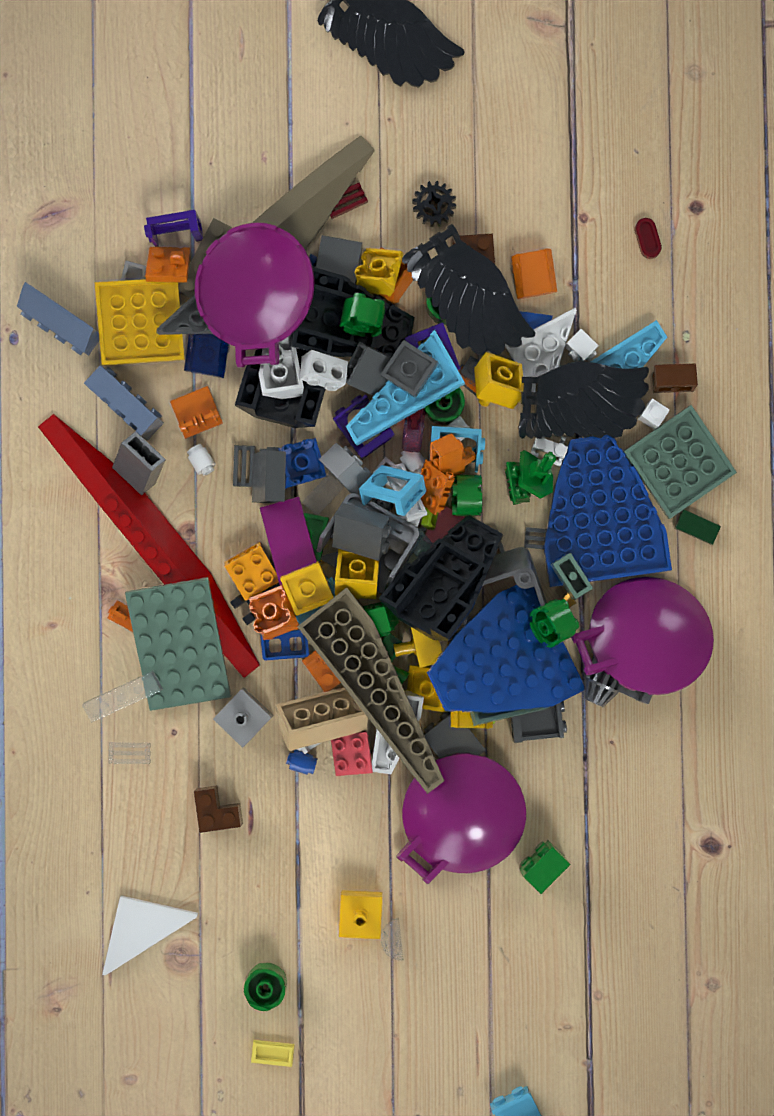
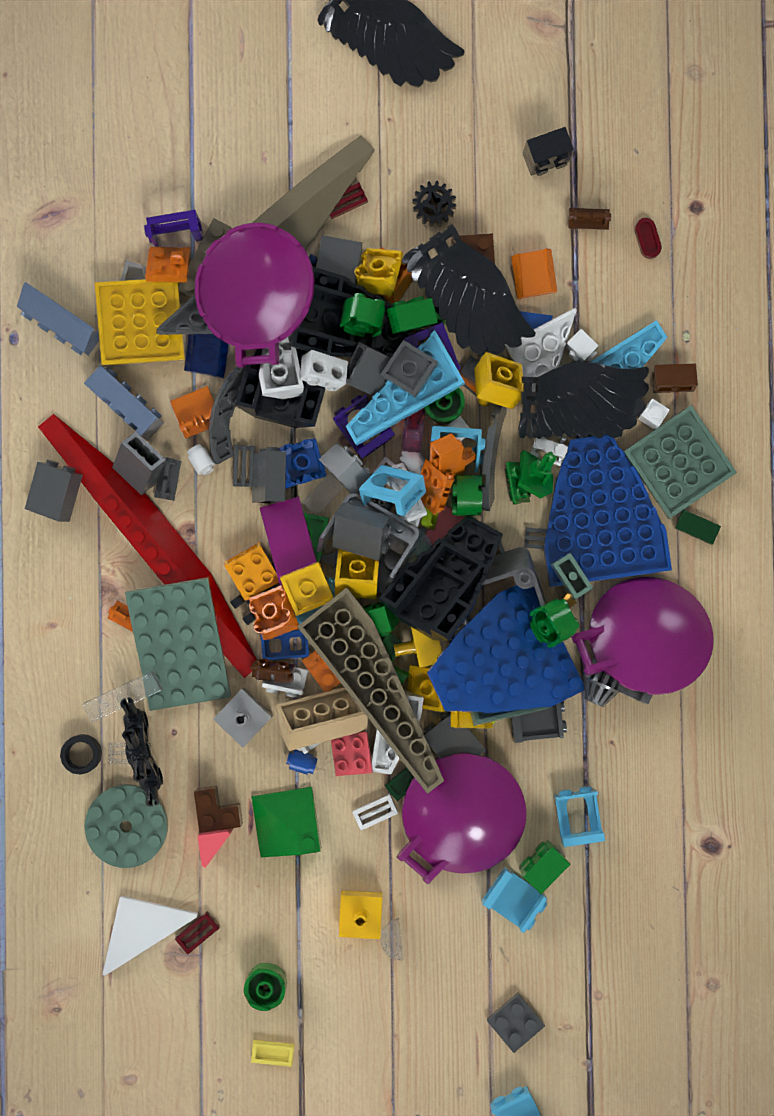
none -> dark grey brick [25,459,83,522]
none -> black tyre [60,734,102,775]
none -> sand green plate [85,784,168,868]
none -> black pin [120,697,163,807]
none -> dark grey hinge [154,457,182,501]
none -> dark red tile [175,911,220,955]
none -> coral slope [197,828,234,868]
none -> dark grey tile [209,355,254,464]
none -> reddish brown hinge [250,659,296,684]
none -> green slope [251,787,322,858]
none -> white bracket [262,667,308,698]
none -> white tile [352,794,398,830]
none -> dark green tile [384,767,414,802]
none -> green brick [387,296,438,334]
none -> dark grey tile [481,404,507,511]
none -> medium azure panel [481,867,547,933]
none -> dark grey plate [487,992,545,1053]
none -> black brick [523,127,574,176]
none -> medium azure panel [554,786,605,847]
none -> reddish brown hinge [568,208,611,230]

